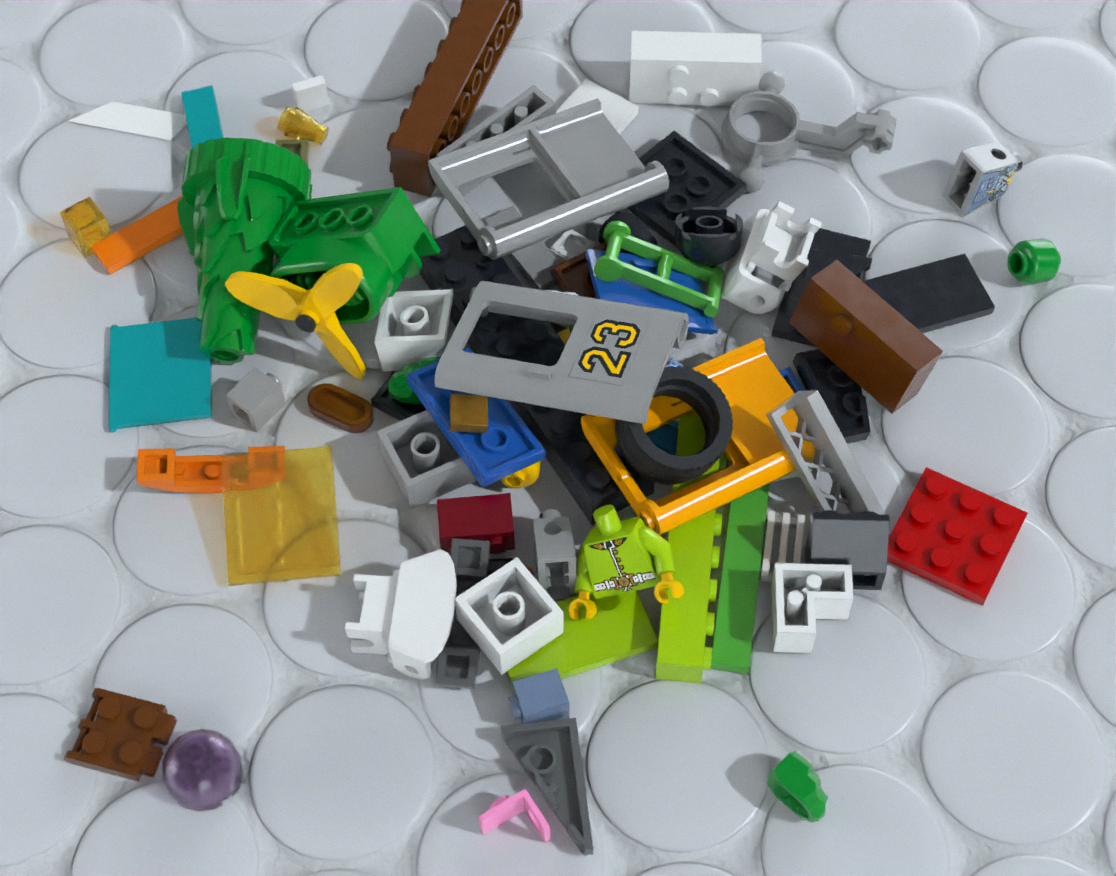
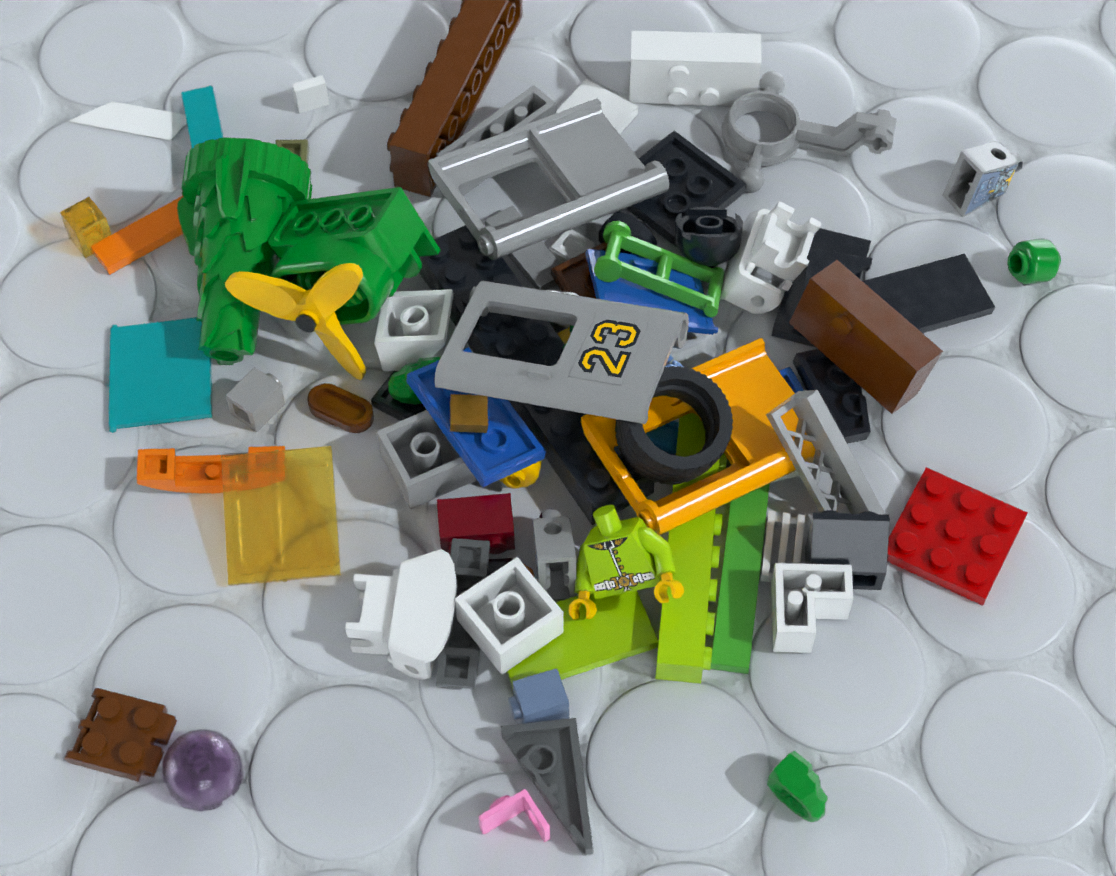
clear yellow cone [278,106,329,145] -> none

